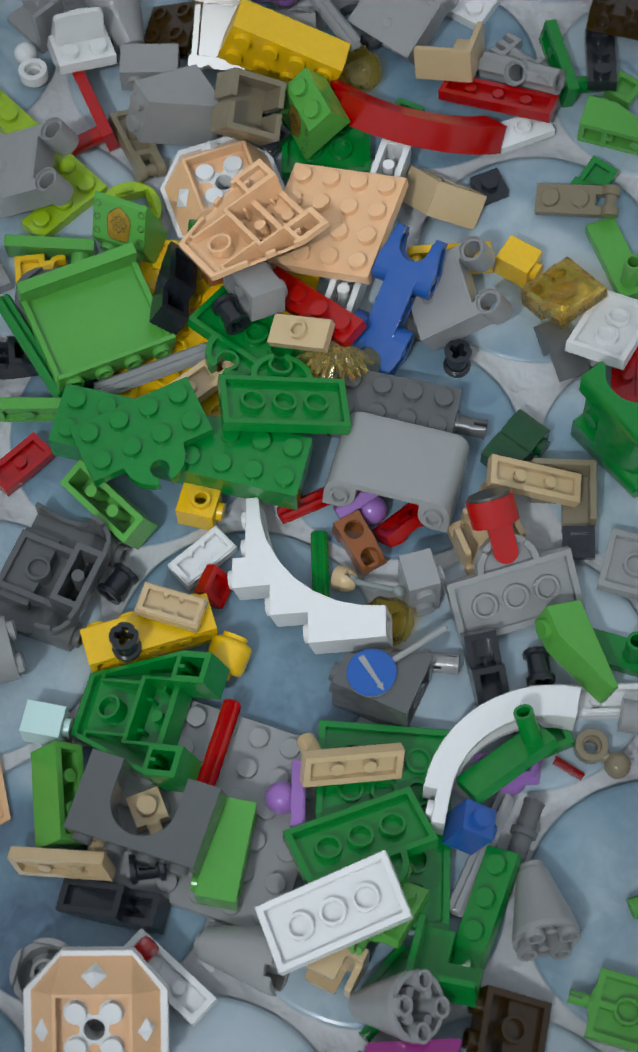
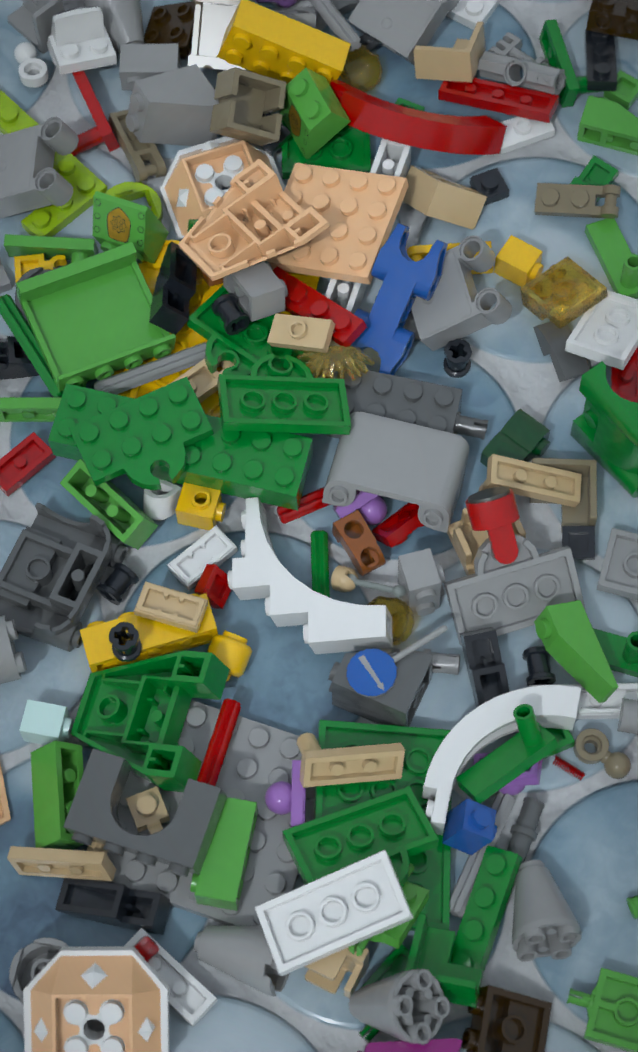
black bush [129,854,167,885] -> none
none -> white plate [143,479,182,521]

